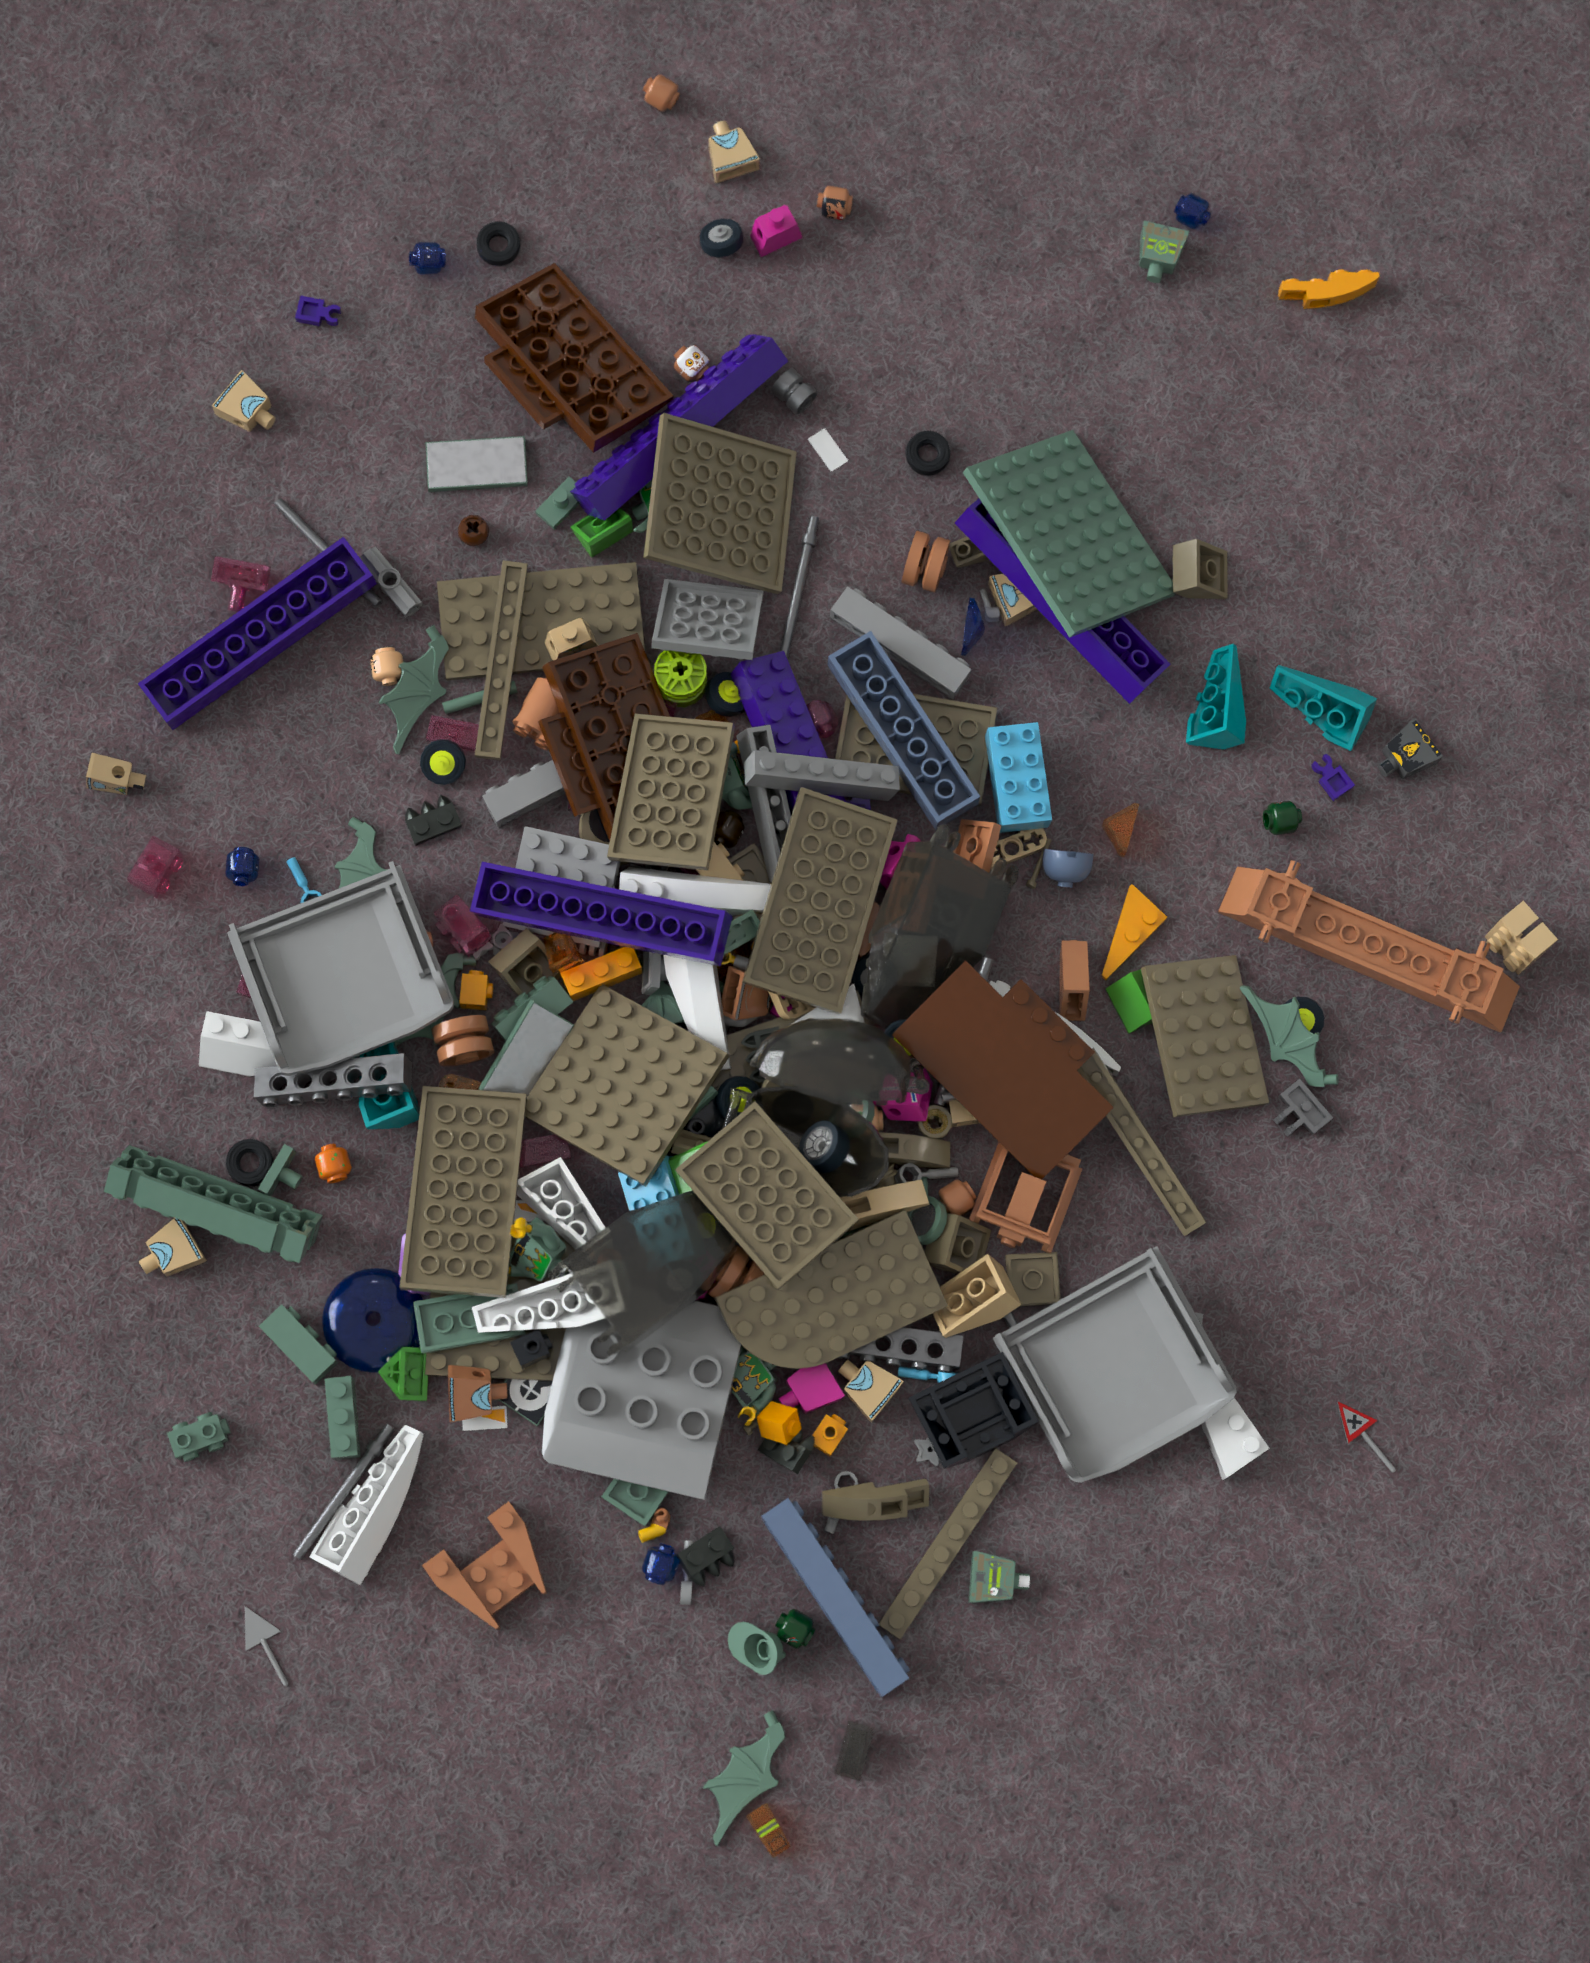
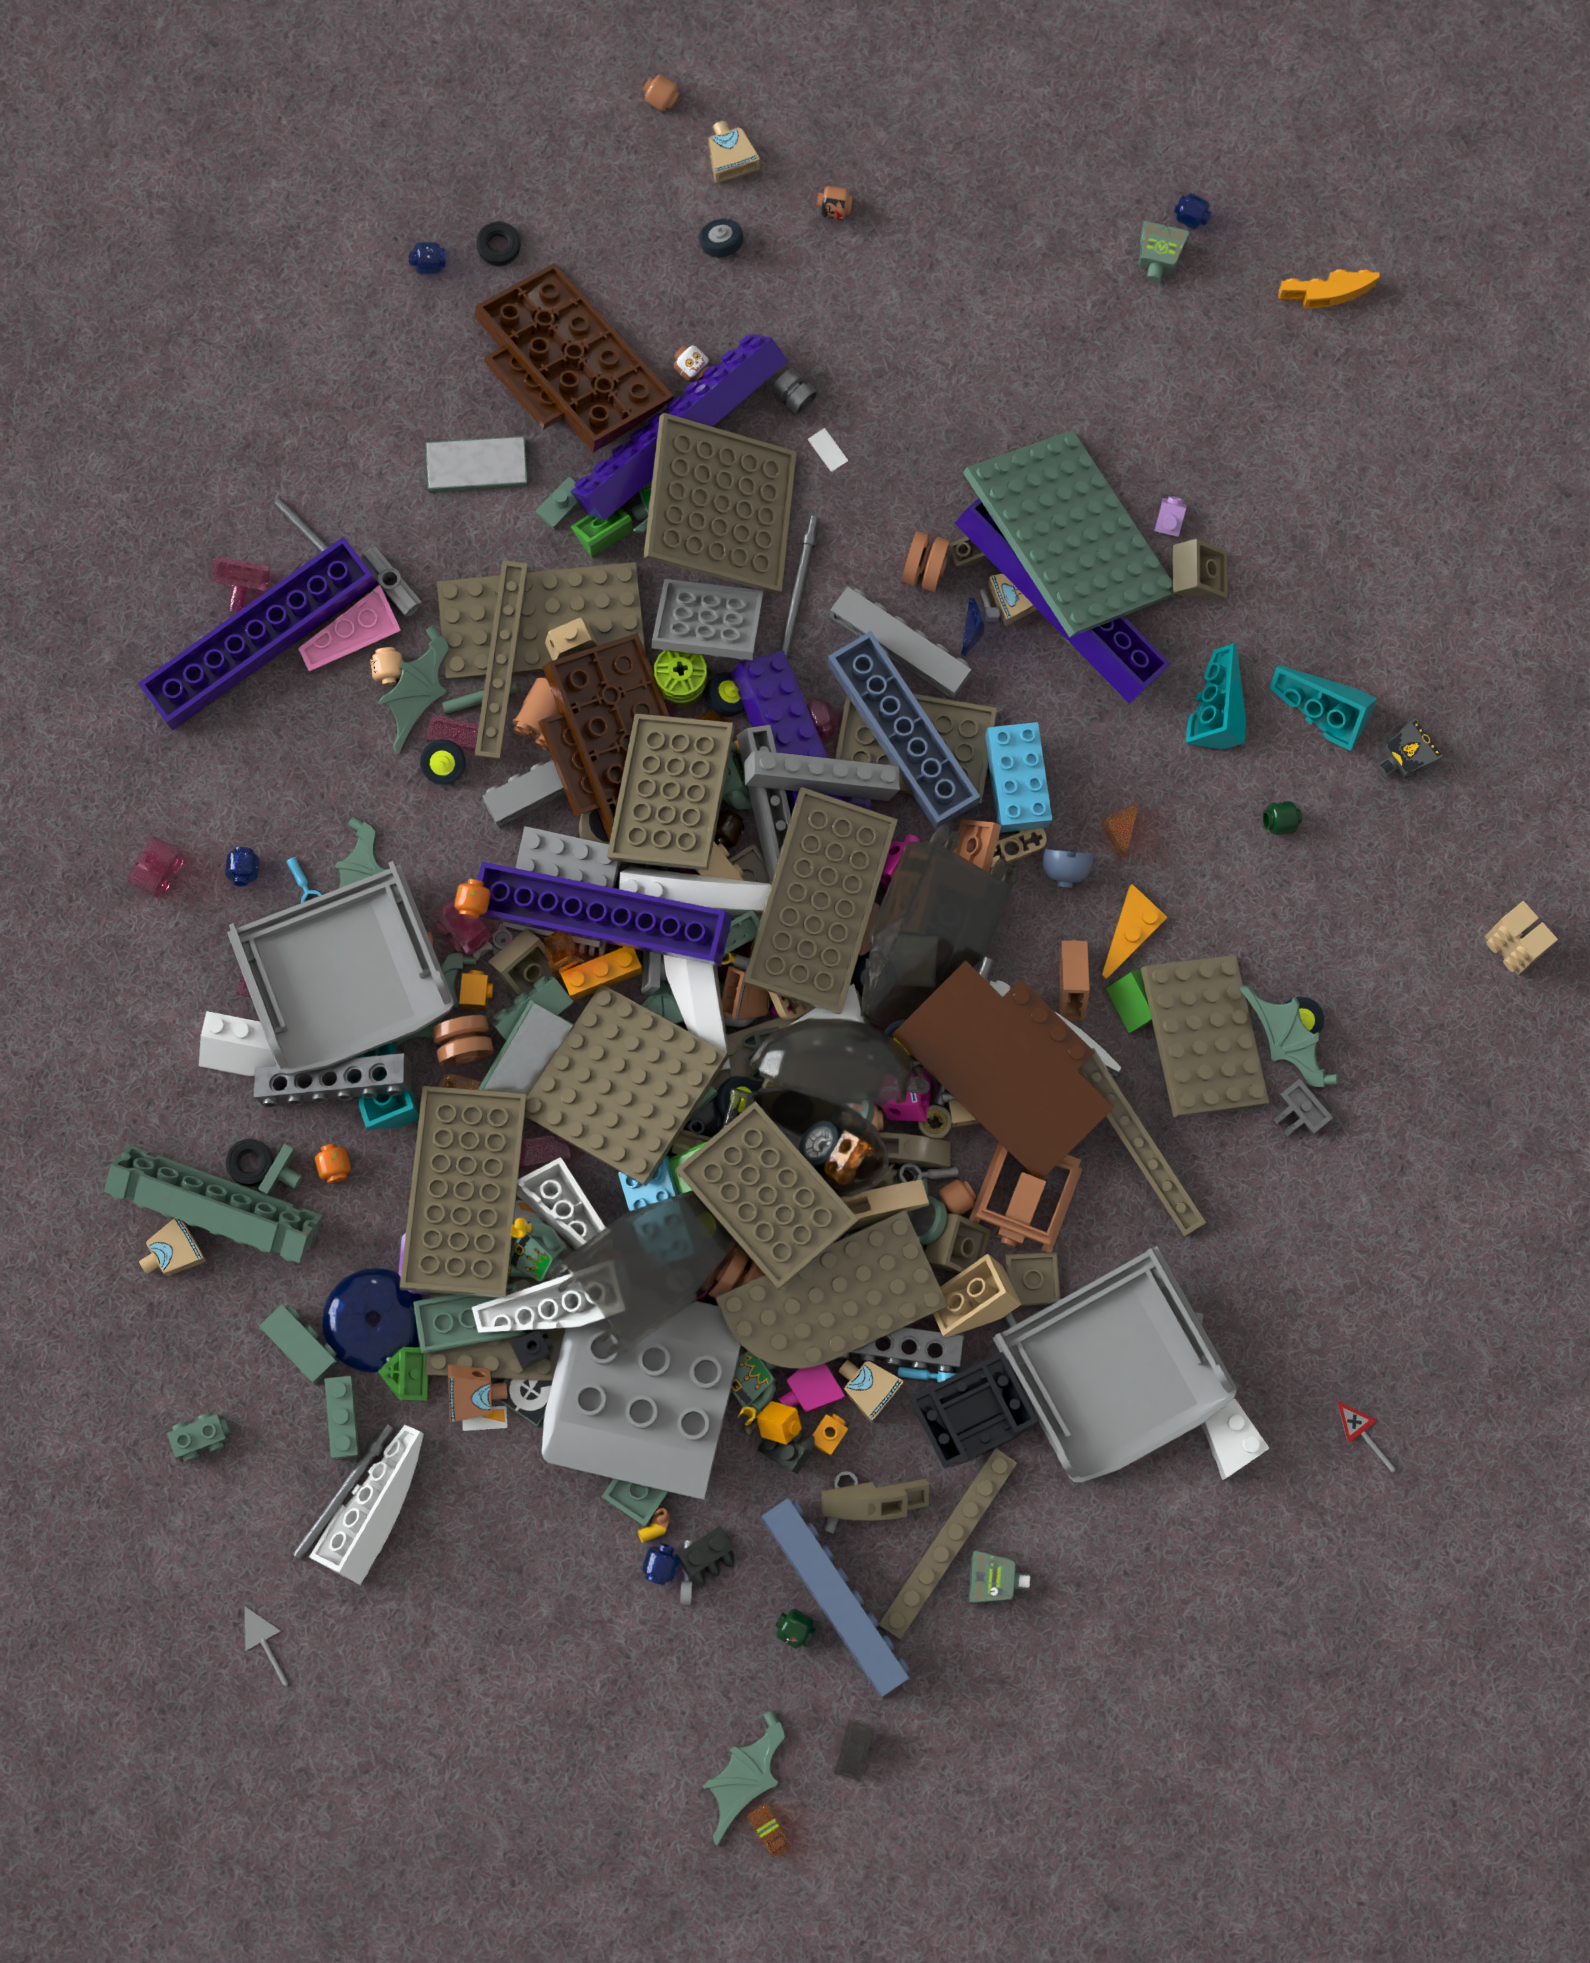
tan torso [86,753,146,795] -> none
tan torso [212,370,276,431] -> none
dark purple plate [295,295,341,326] -> none
pearl dark grey plate [405,795,462,846] -> none
nougat wedge [422,1501,547,1630] -> none
reddish brown piece [458,515,489,546] -> none
sand green piece [728,1622,786,1675] -> none
dark pink torso [750,205,802,257] -> none
black tyre [906,431,950,476] -> none
light grey plate [914,1437,939,1466] -> none
dark tan piece [1026,838,1052,889] -> none
nougat piece [1218,860,1520,1033] -> none
dark purple plate [1311,754,1355,802] -> none
none -> bright pink wing [298,585,401,672]
none -> orange head [454,879,491,918]
none -> clear orange leg [824,1130,875,1185]
none -> lavender bracket [1155,496,1187,537]

